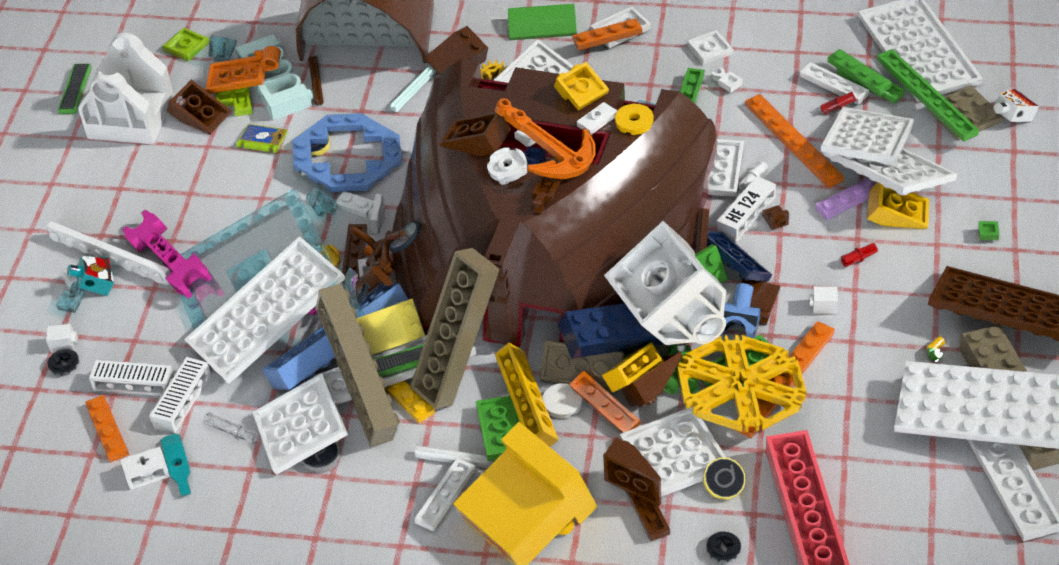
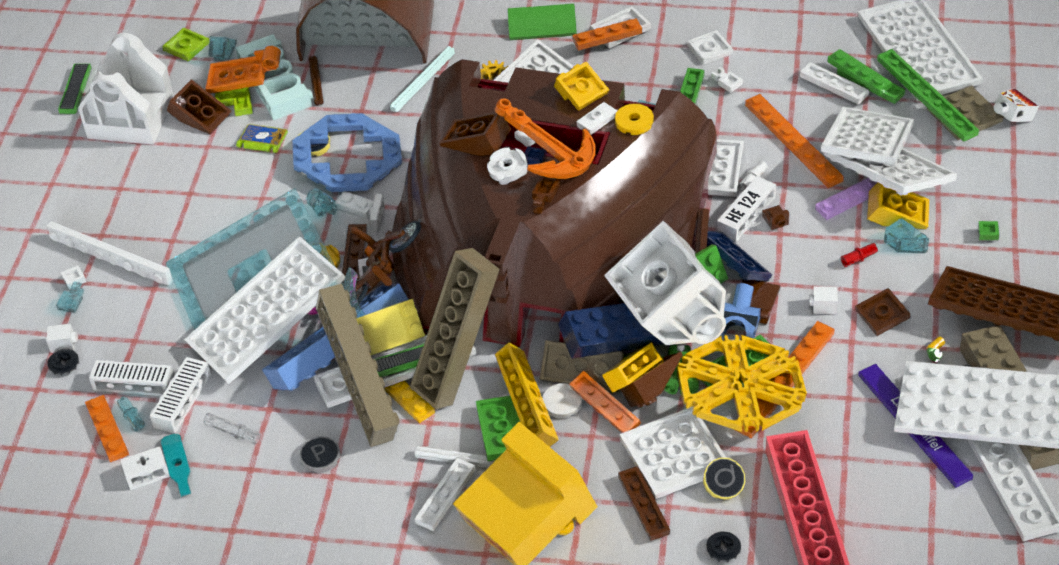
torso [67,256,114,296] -> none
dark pink piece [122,209,212,299] -> none
white plate [253,373,348,475] -> none
reddish brown slope [425,26,488,75] -> none
reddish brown slope [603,438,661,506] -> none
red axle [820,91,856,115] -> none
none -> clear light blue axle [117,396,145,431]
none -> reddish brown plate [855,288,911,336]
none -> dark purple tile [858,363,973,488]
none -> clear light blue slope [884,218,929,253]

